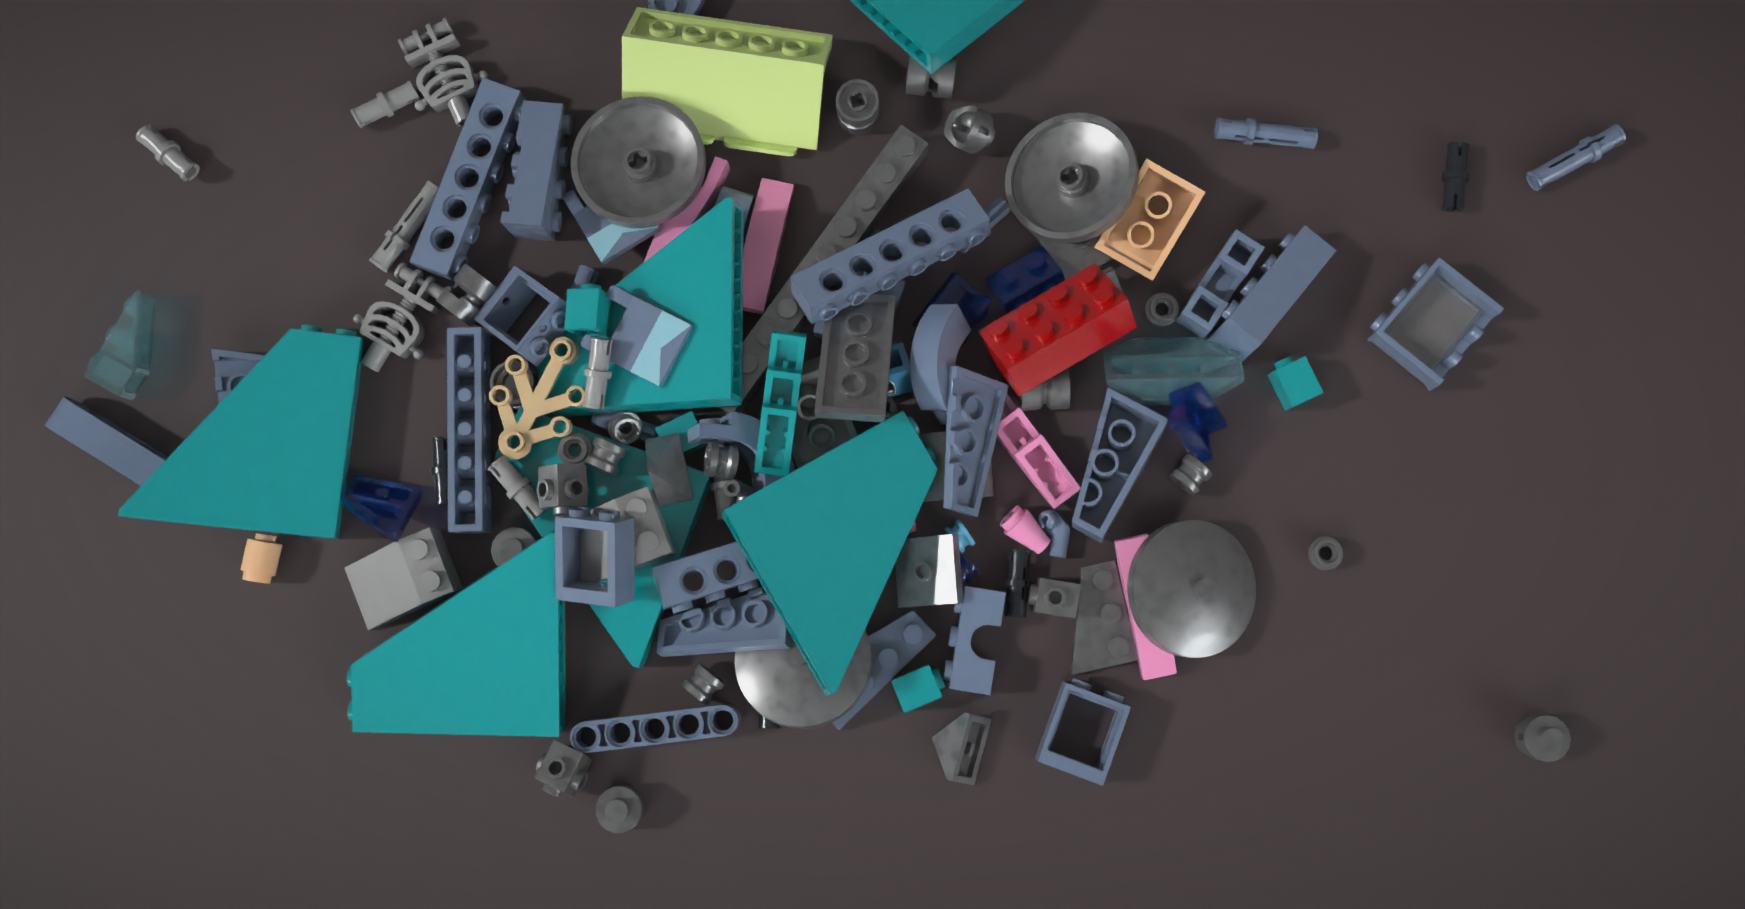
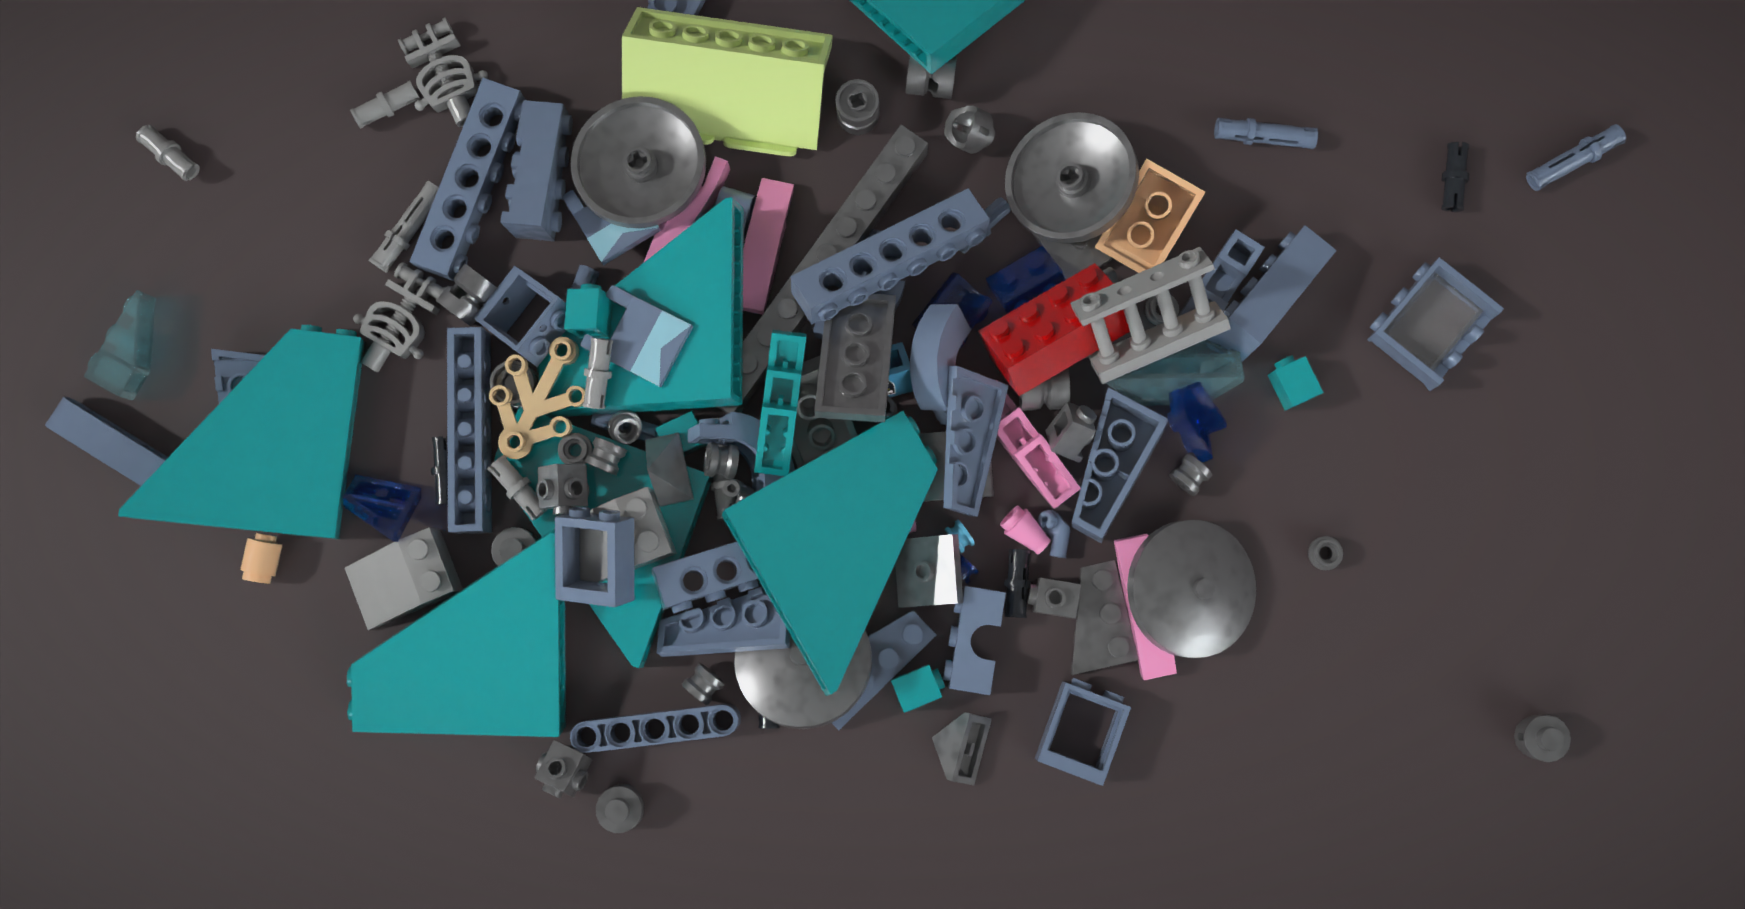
none -> flat silver brick [1046,401,1097,463]
none -> light grey fence [1070,247,1231,384]

